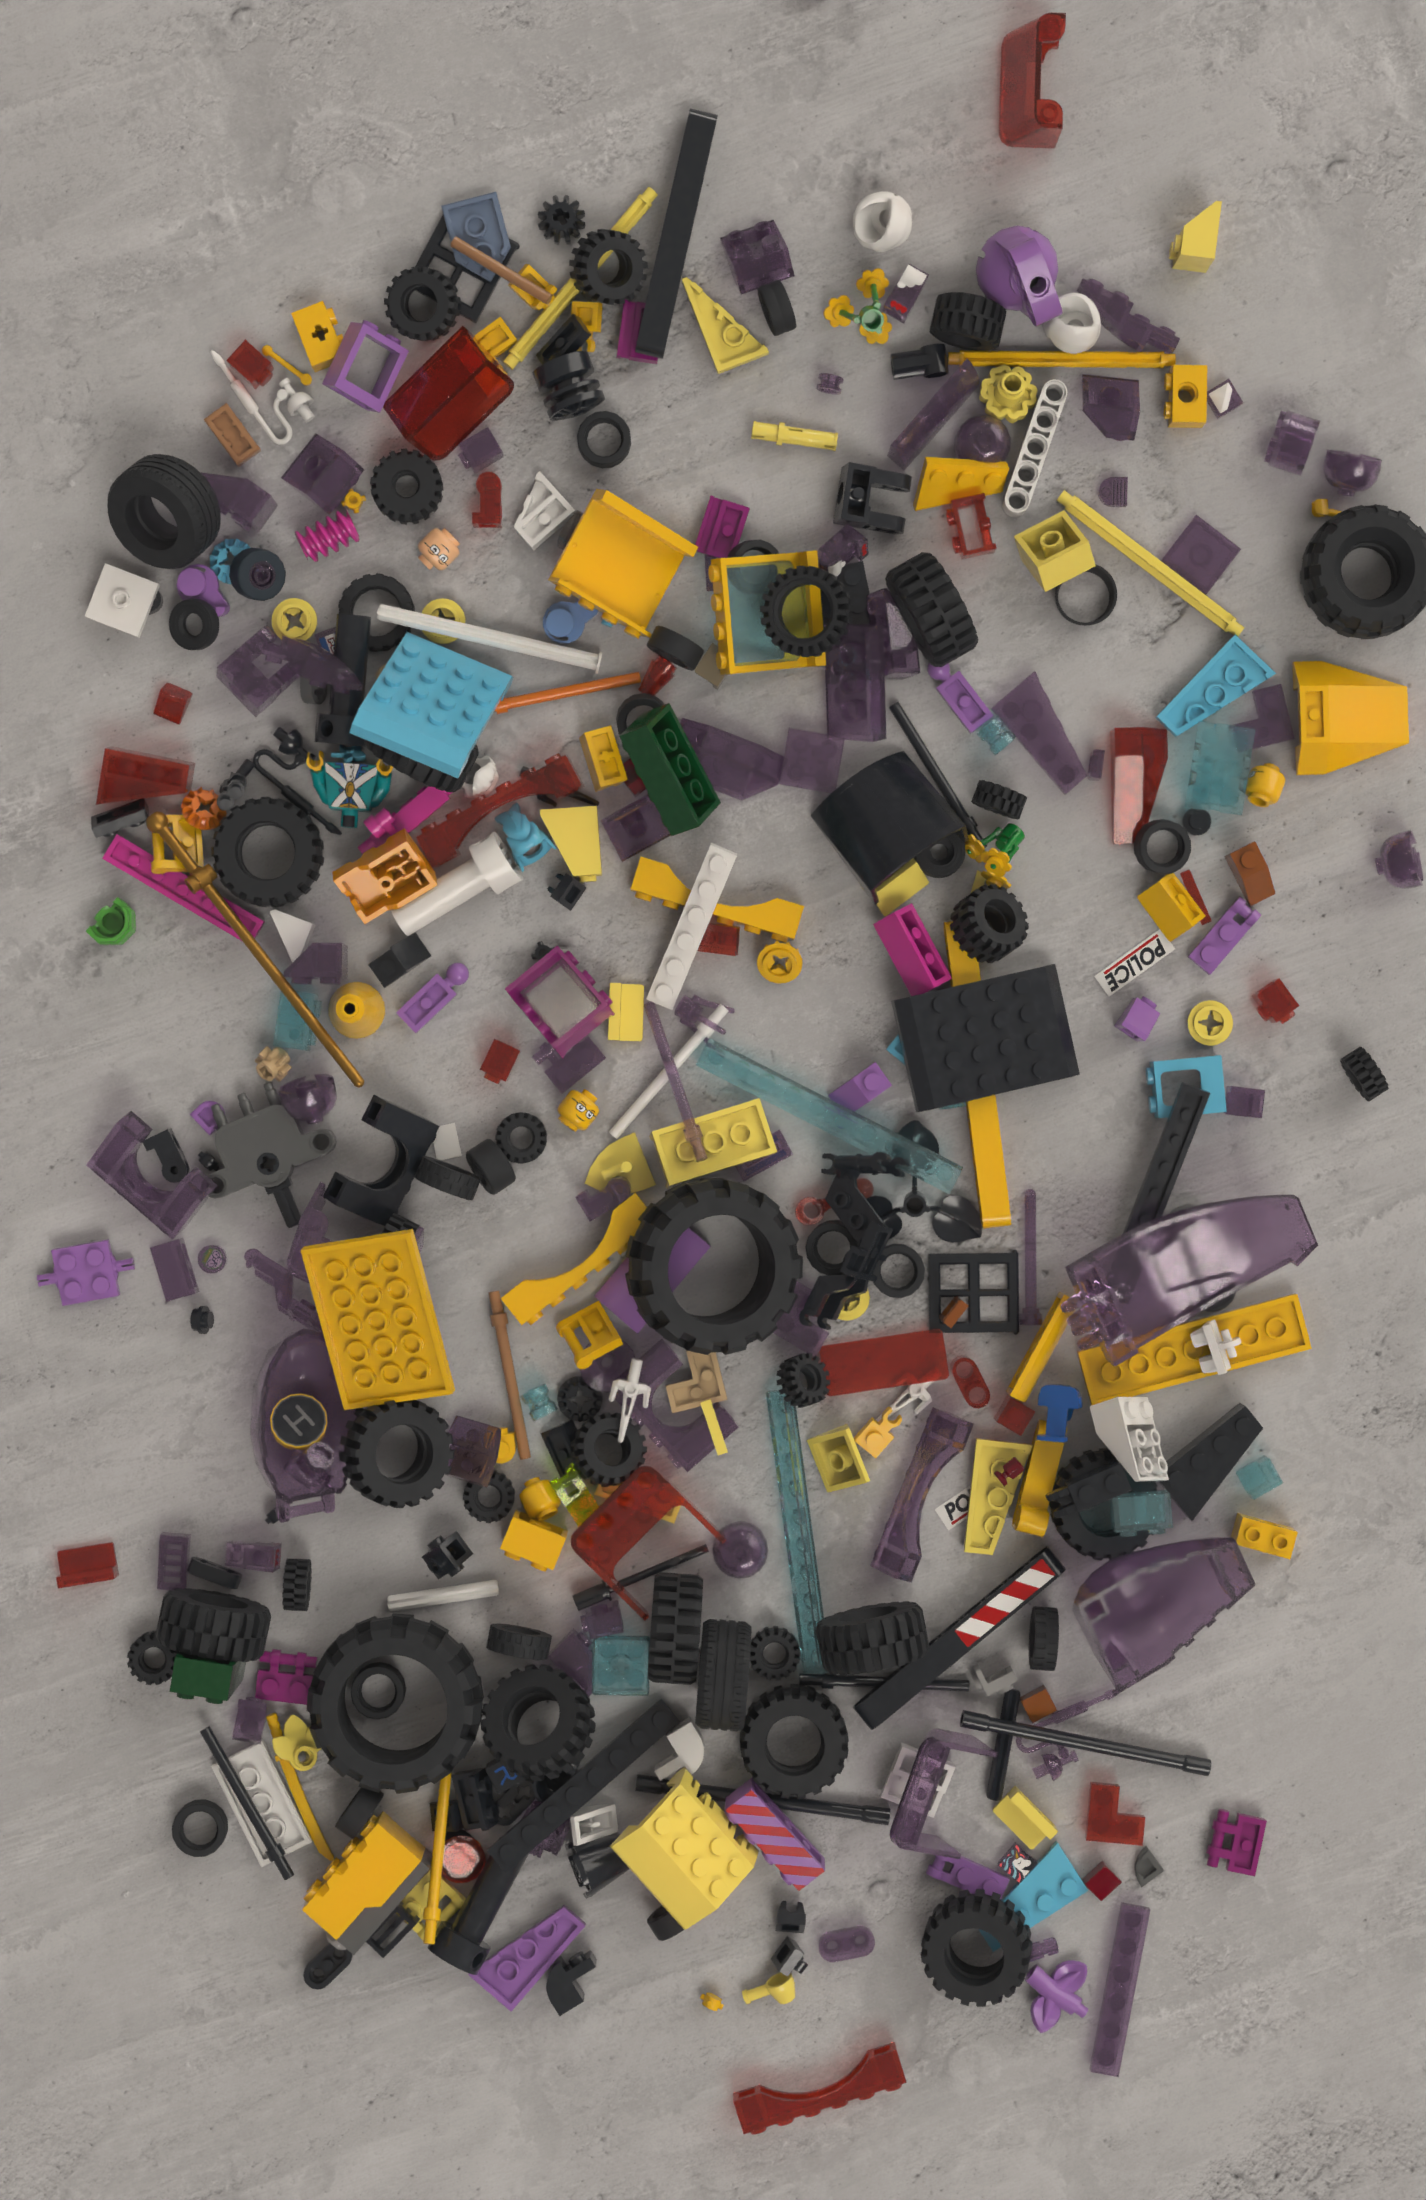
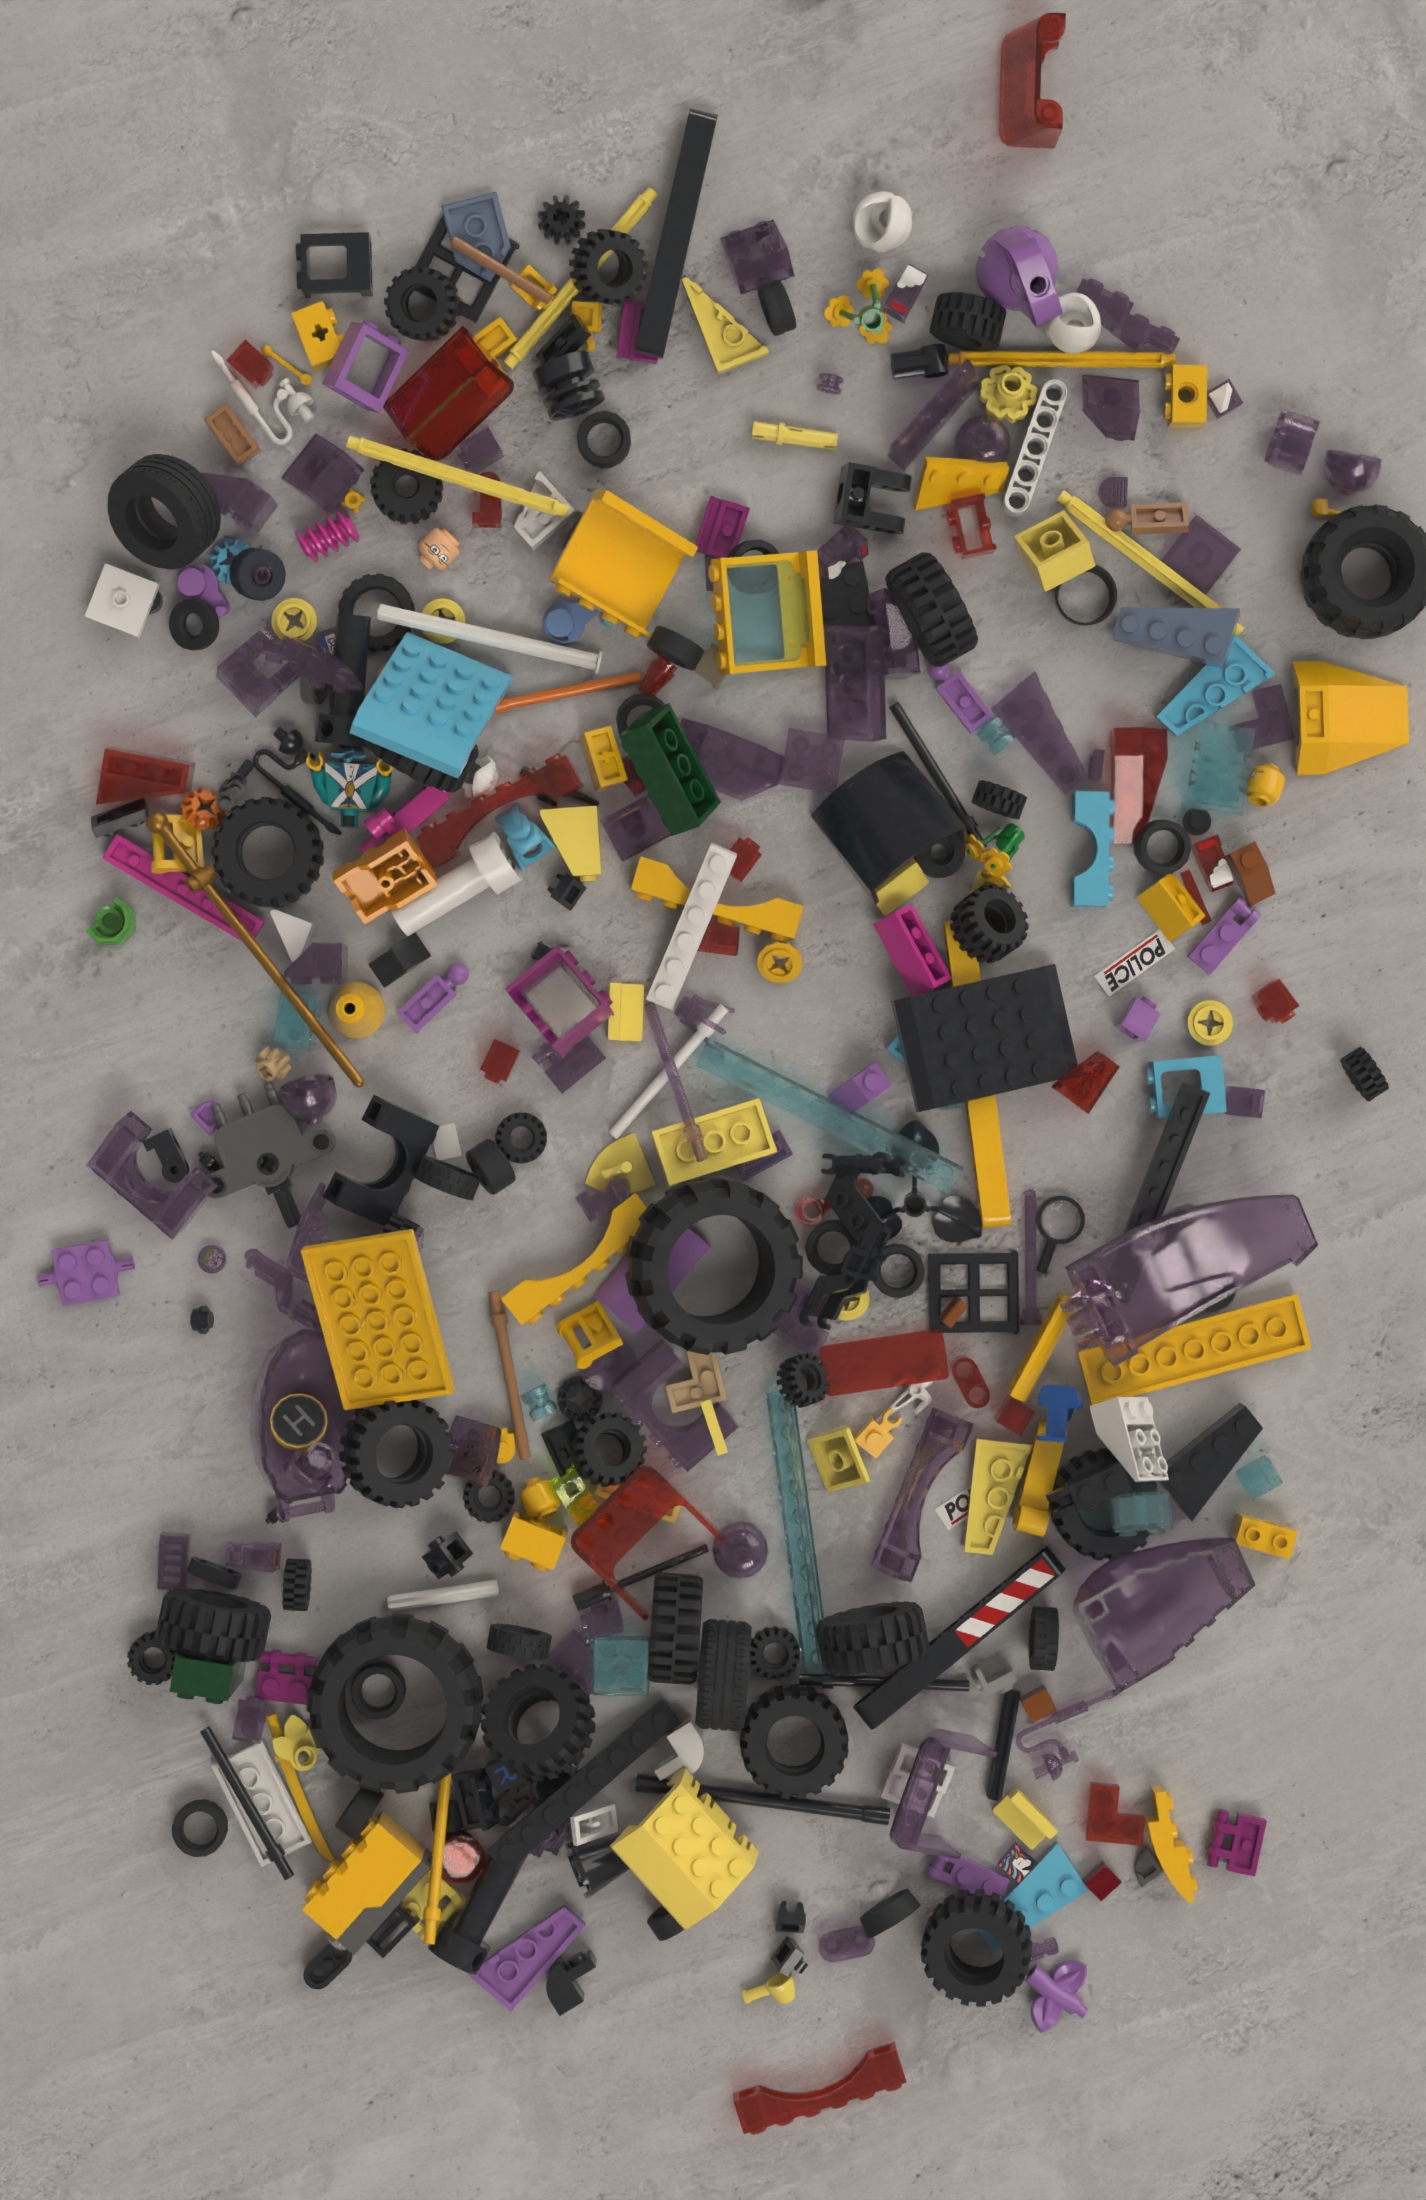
clear red panel [56,1542,119,1588] -> none
clear purple panel [150,1238,200,1302] -> none
clear red slope [153,683,193,725] -> none
yellow head [557,1089,600,1132] -> none
white piece [609,1358,651,1443] -> none
yellow piece [700,1992,724,2011] -> none
medium lavender brick [725,1778,825,1891] -> none
black tyre [760,565,853,657] -> none
black piece [960,1710,1211,1776] -> none
dark red piece [994,1457,1025,1487] -> none
clear purple plate [1089,1902,1150,2077] -> none
light yellow slope [1169,201,1222,273] -> none
white hips [1190,1319,1242,1375] -> none
clear purple cylinder [1375,830,1424,889] -> none
none -> black window [296,232,373,298]
none -> light yellow piece [346,436,569,518]
none -> clear red brick [729,837,762,883]
none -> black tyre [859,1889,921,1938]
none -> piece [1036,1195,1085,1274]
none -> clear red wing [1051,1051,1119,1114]
none -> medium azure arch [1071,791,1115,907]
none -> medium nougat plate [1105,502,1189,534]
none -> sand blue wedge [1113,607,1240,669]
none -> yellow slope [1144,1785,1198,1903]
none -> clear red leg [1191,834,1234,892]

